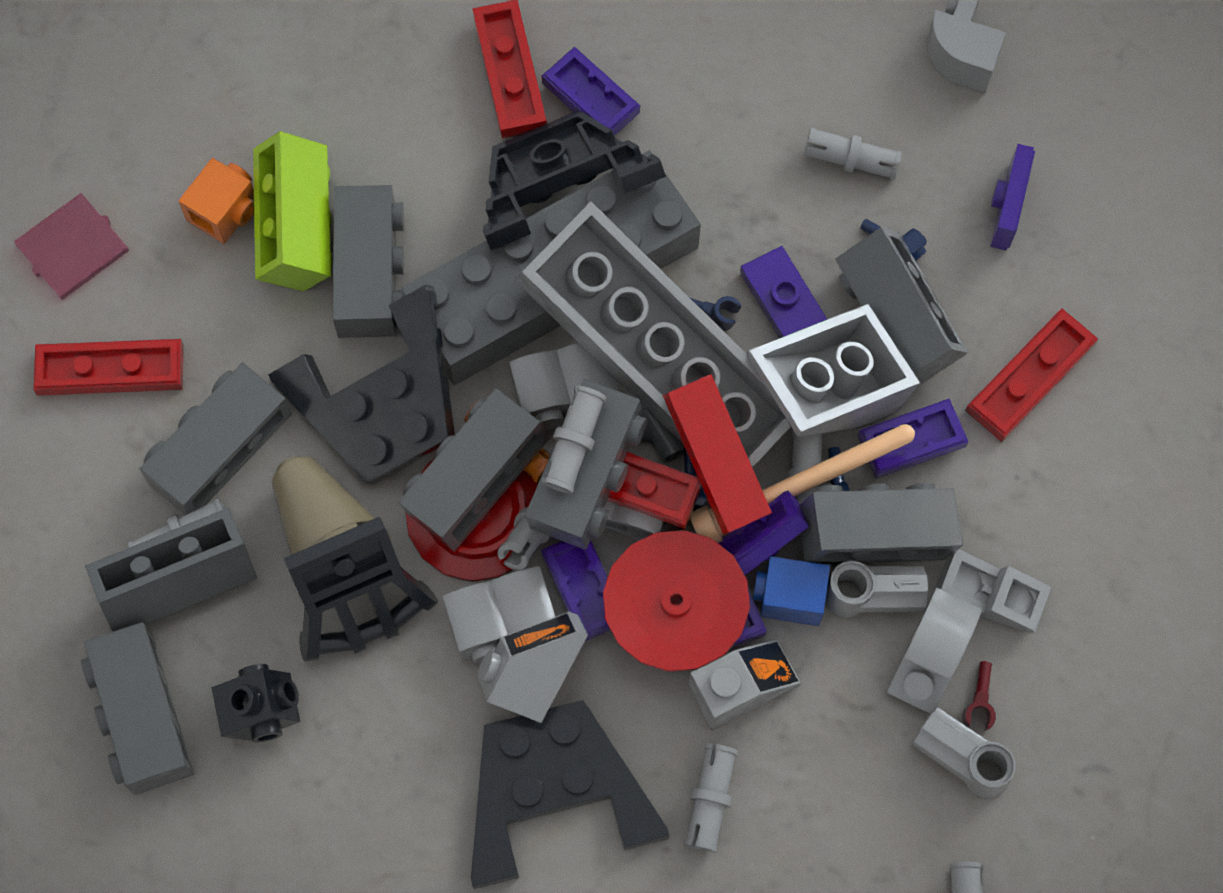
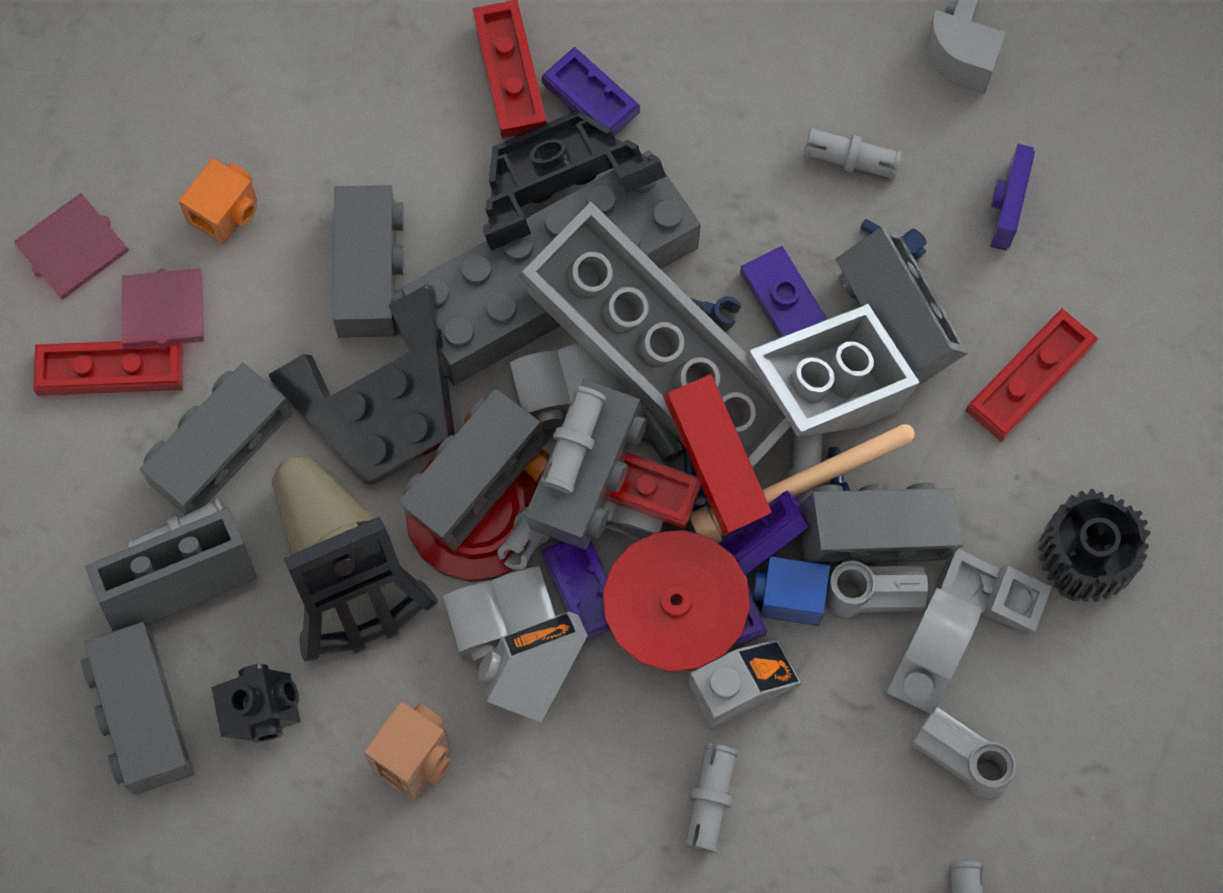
lime brick [253,131,333,292] -> none
black wing [471,700,669,889] -> none
dark purple plate [857,398,969,479] -> none
dark red hand [962,661,996,731] -> none
none -> clear pink piece [122,268,204,349]
none -> nougat brick [364,701,451,801]
none -> black brick [1038,489,1151,602]

